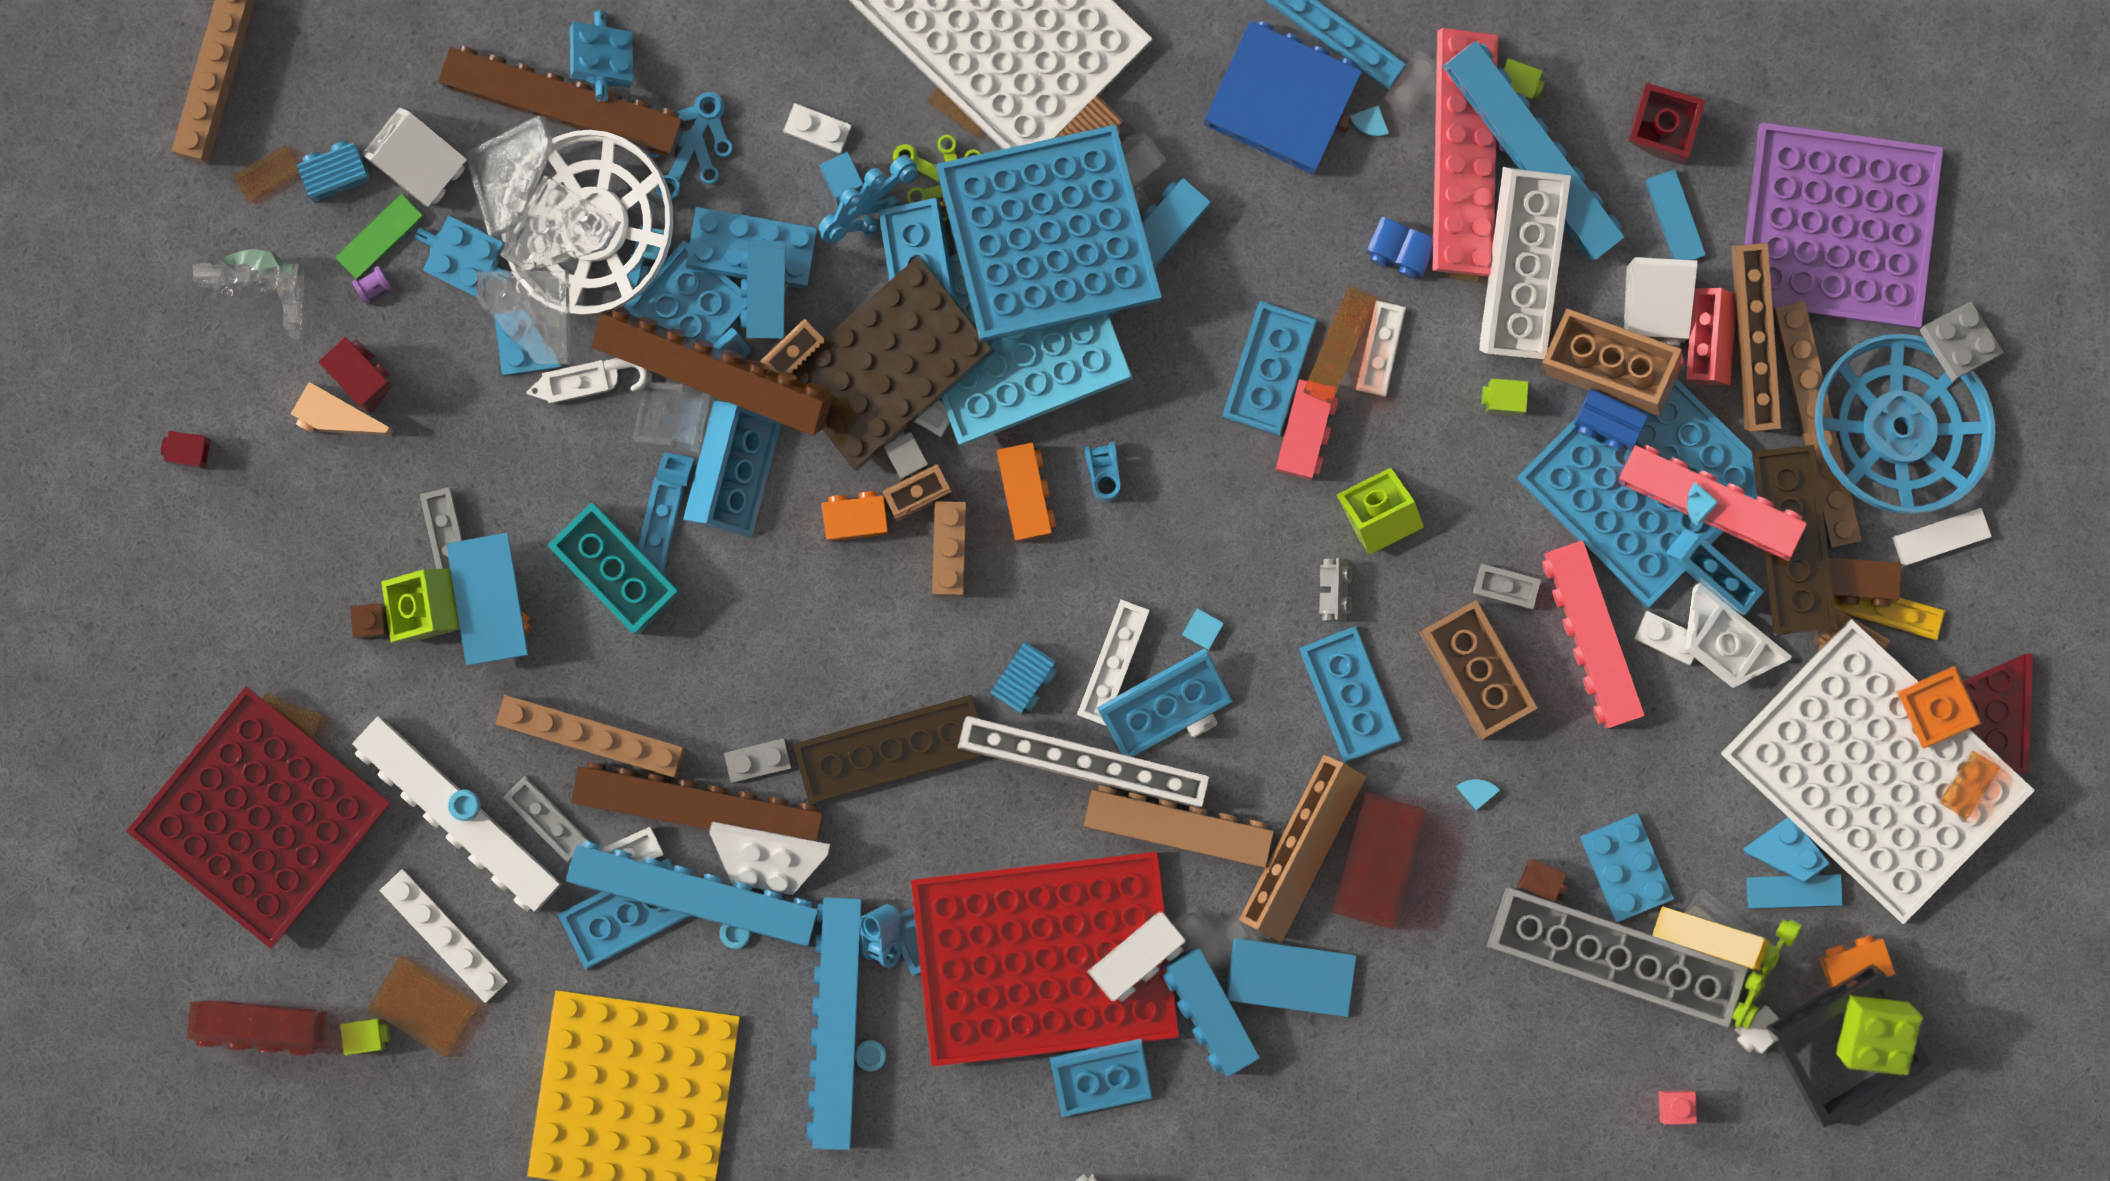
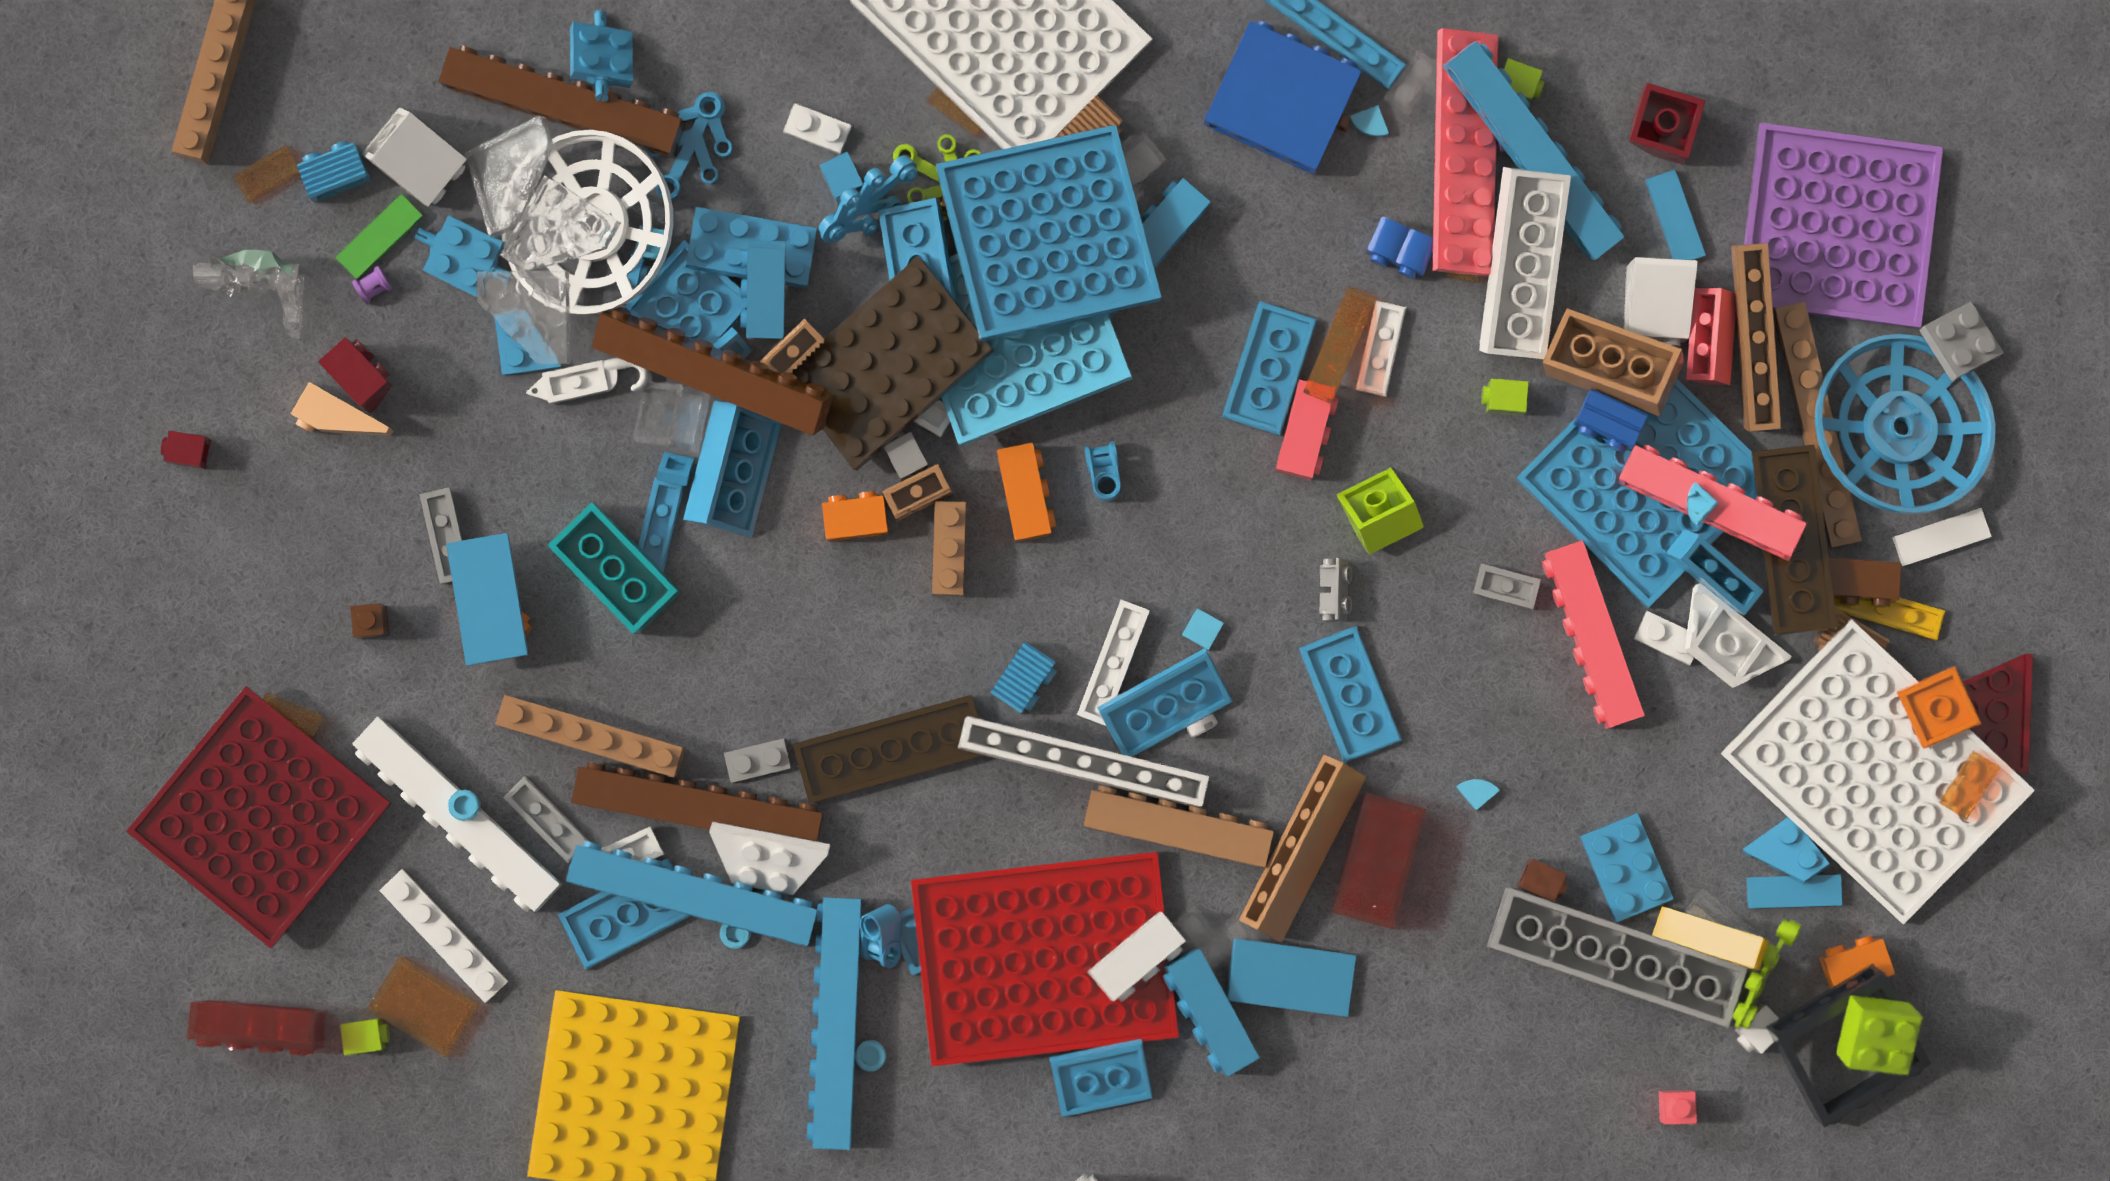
lime brick [381,569,460,642] -> none
medium nougat brick [1419,600,1537,740] -> none

